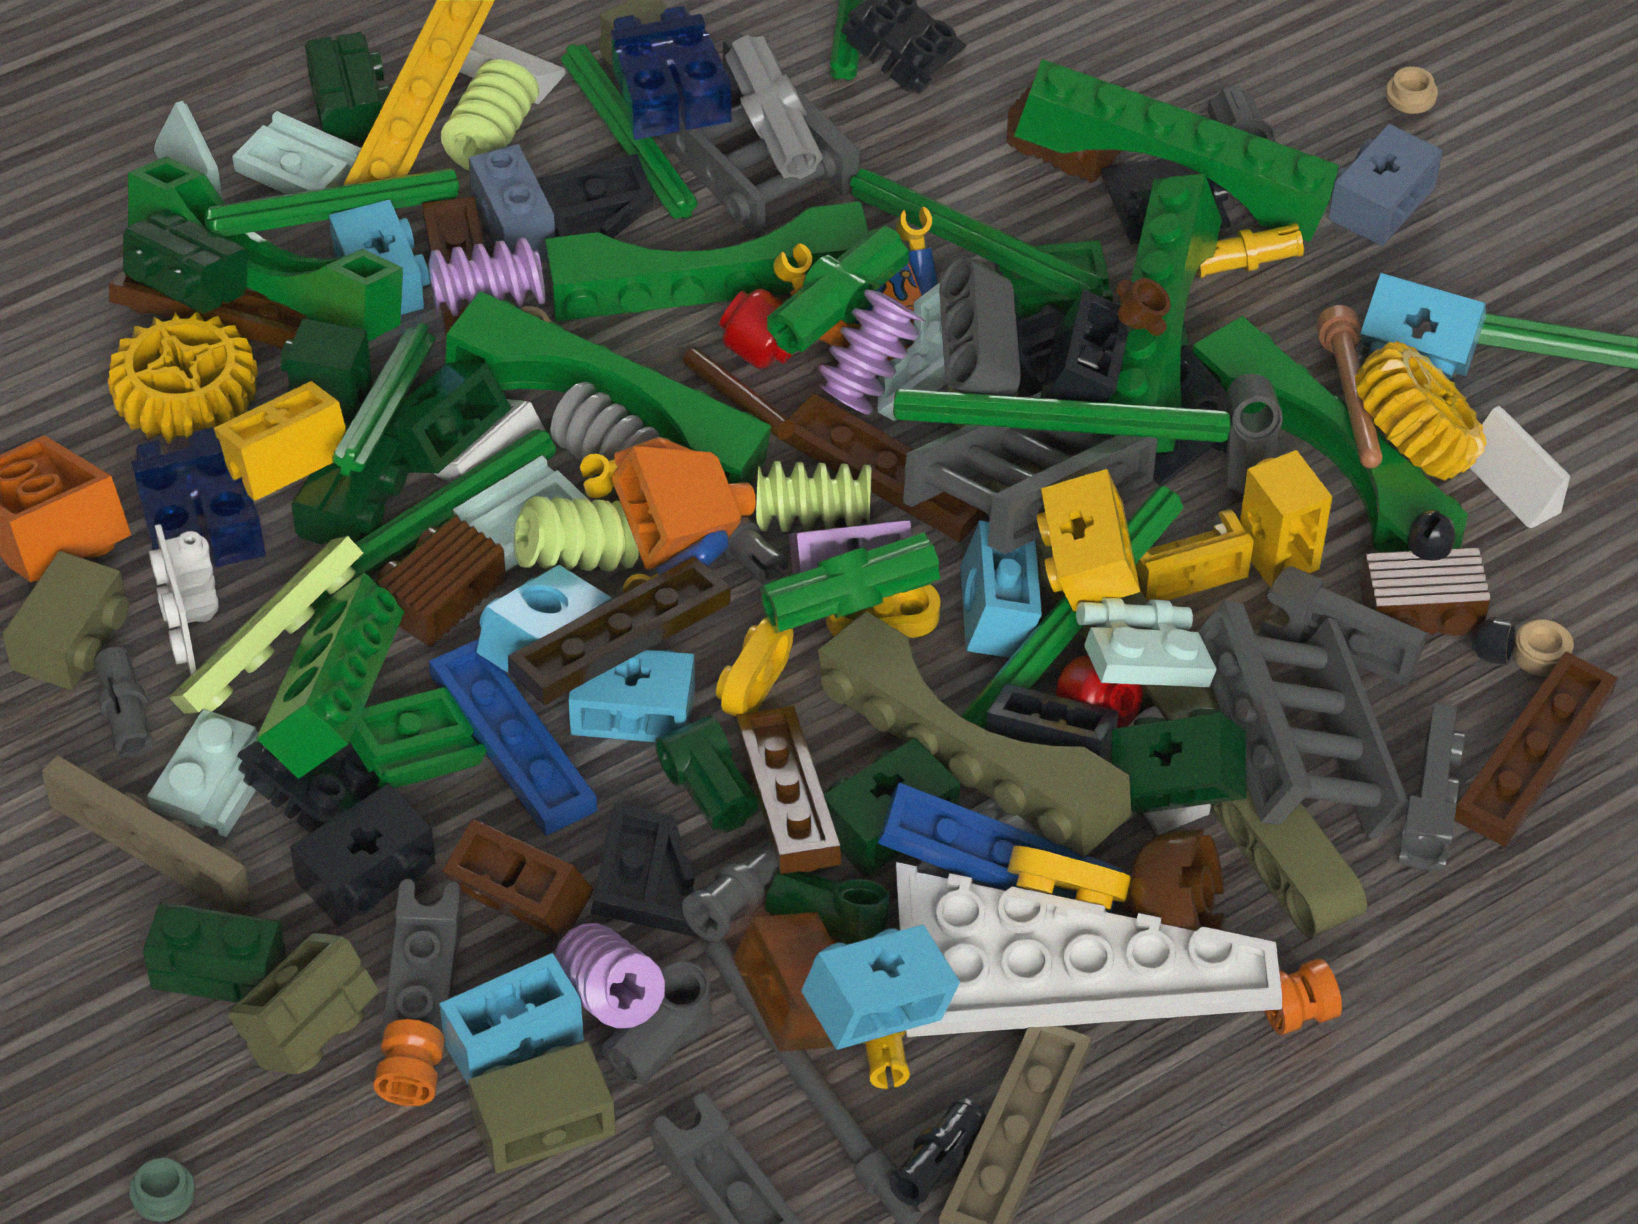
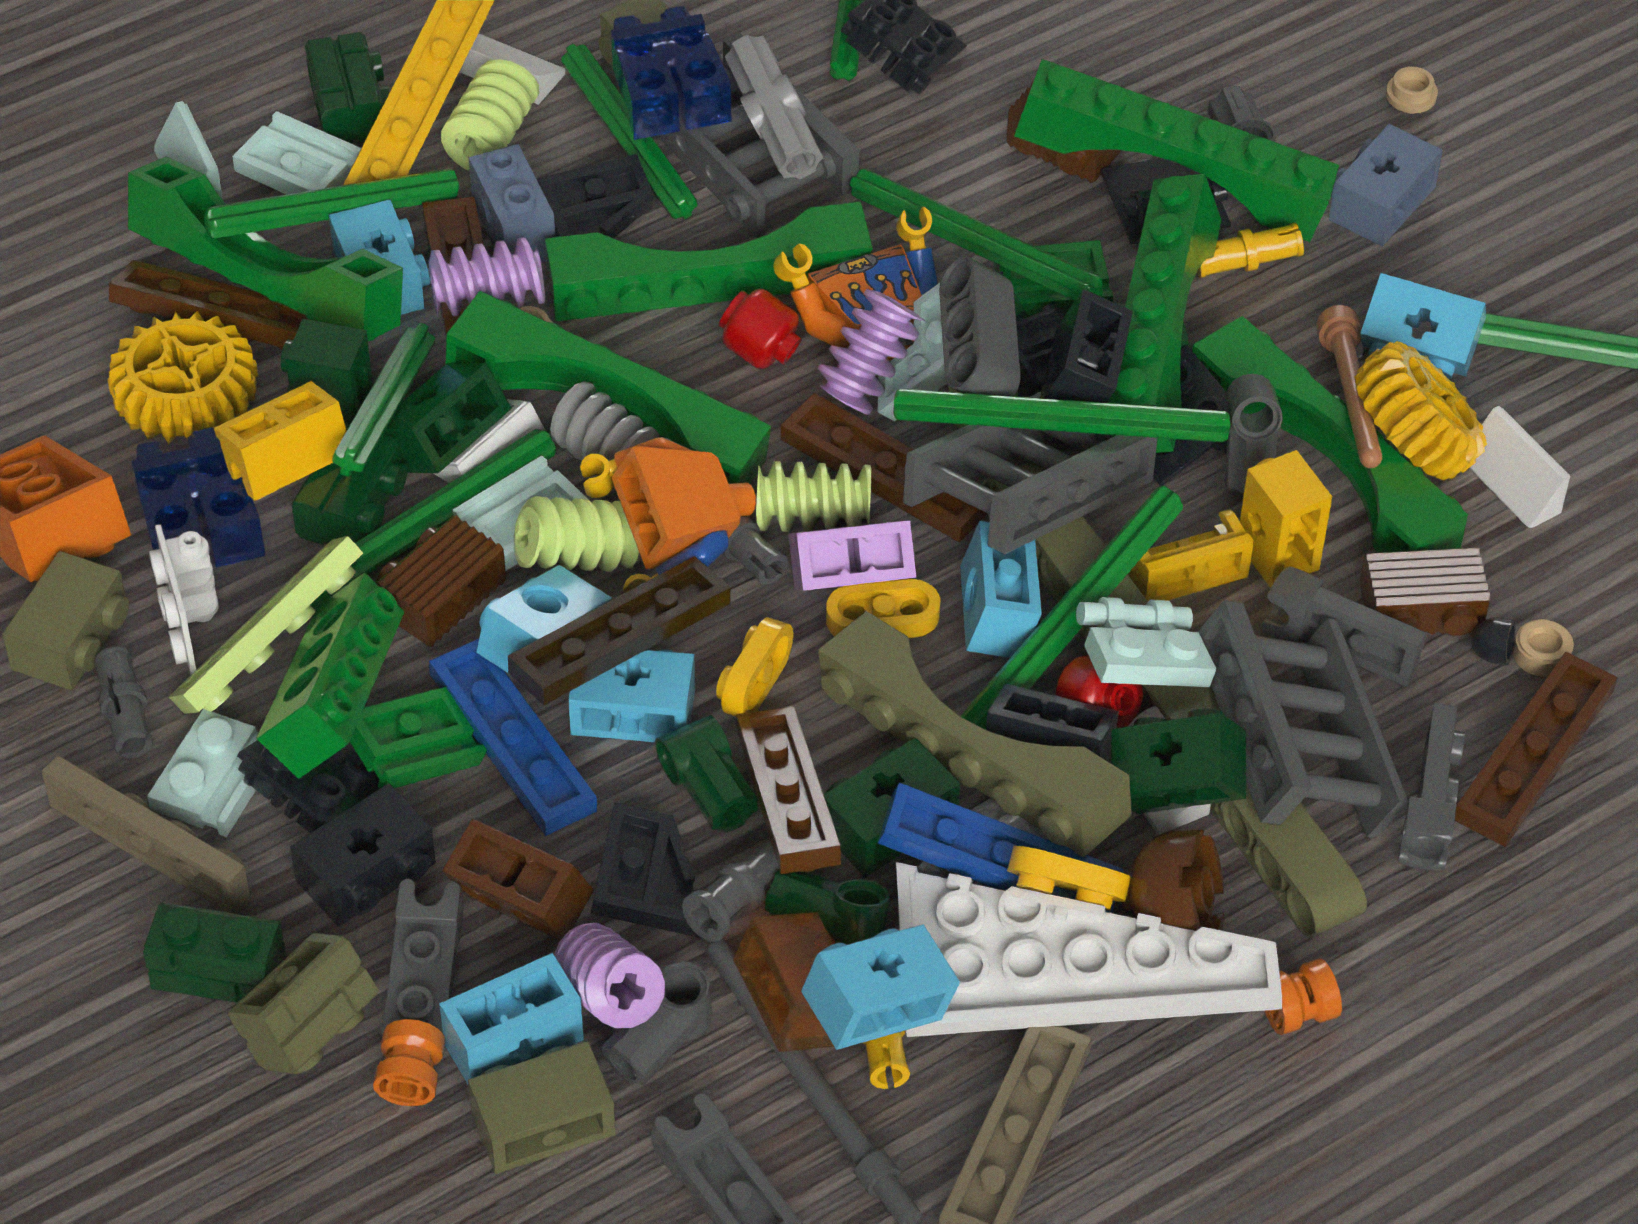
dark green brick [123,210,248,314] -> none
sand green plate [129,1158,195,1222] -> none
reddish brown bar [683,347,795,440] -> none
green piece [760,532,941,634] -> none
green piece [767,225,909,355] -> none
black pin [889,1098,986,1206] -> none
yellow brick [1037,469,1140,612] -> none
reddish brown plate [1116,278,1171,336] -> none
black hinge [1407,510,1455,561] -> none

